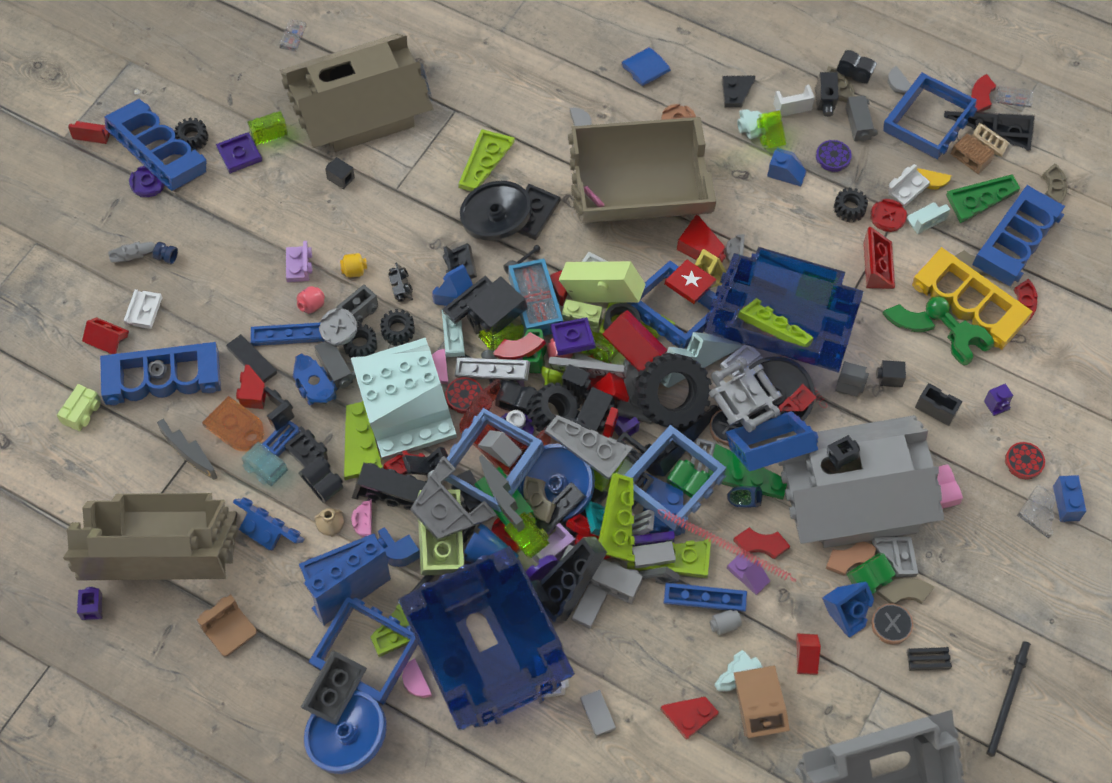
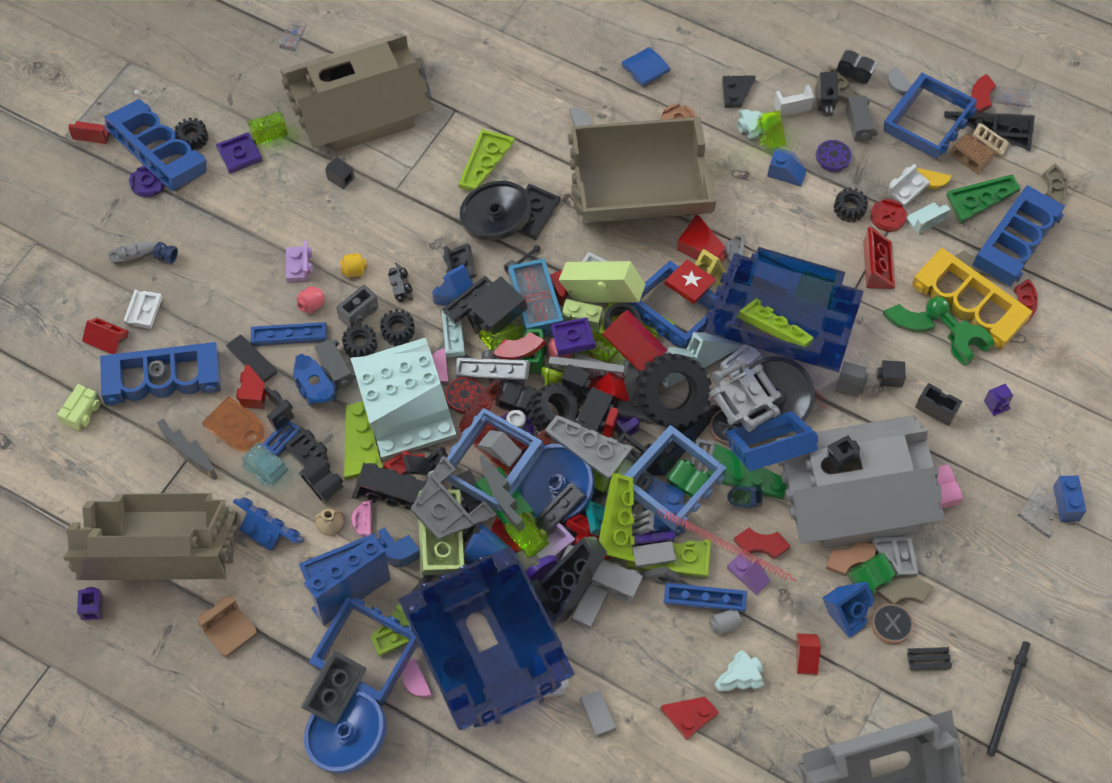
light grey tile [319,308,357,346] -> none
dark tan tile [523,476,556,524] -> none
bright pink piece [584,186,604,207] -> none
medium nougat slope [733,665,790,738] -> none
red slope [778,384,817,411] -> none
red tile [1005,442,1045,480] -> none

